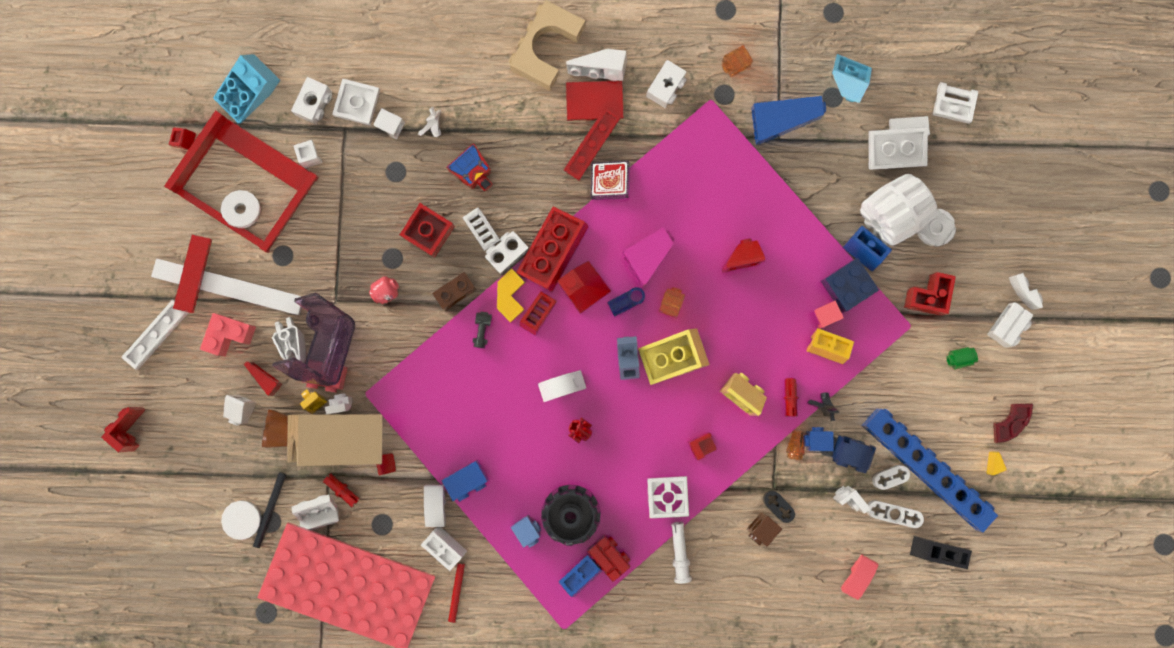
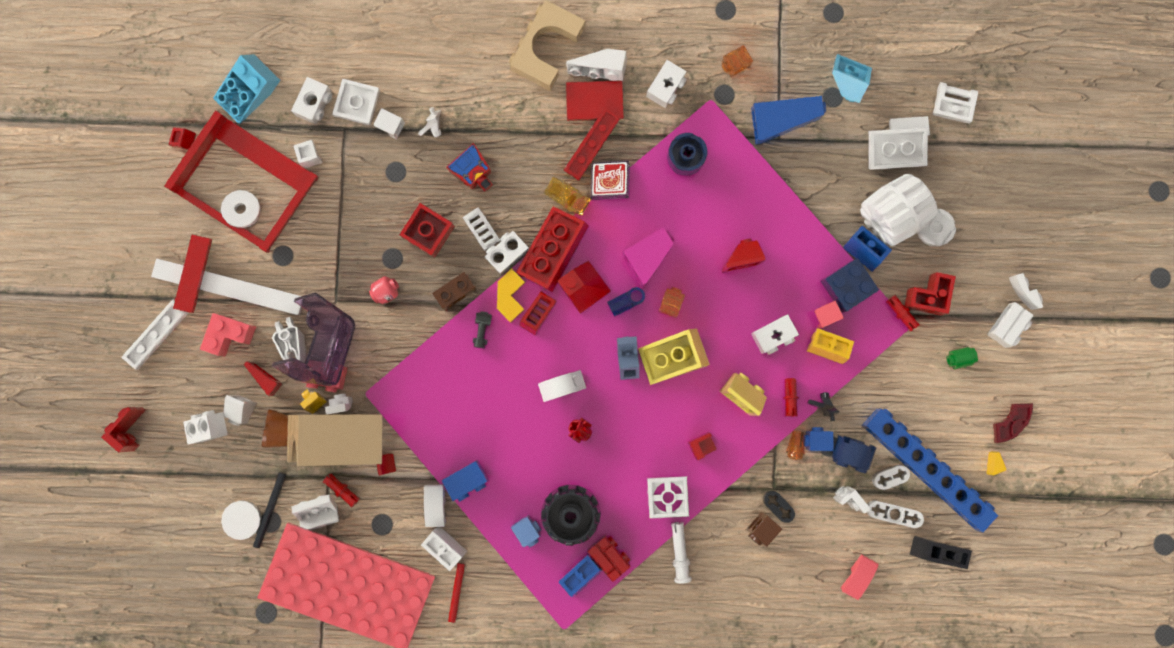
none -> white brick [183,410,228,445]
none -> clear yellow brick [544,177,591,215]
none -> dark blue brick [667,133,708,176]
none -> white brick [751,314,799,355]
none -> red pin [886,294,920,332]

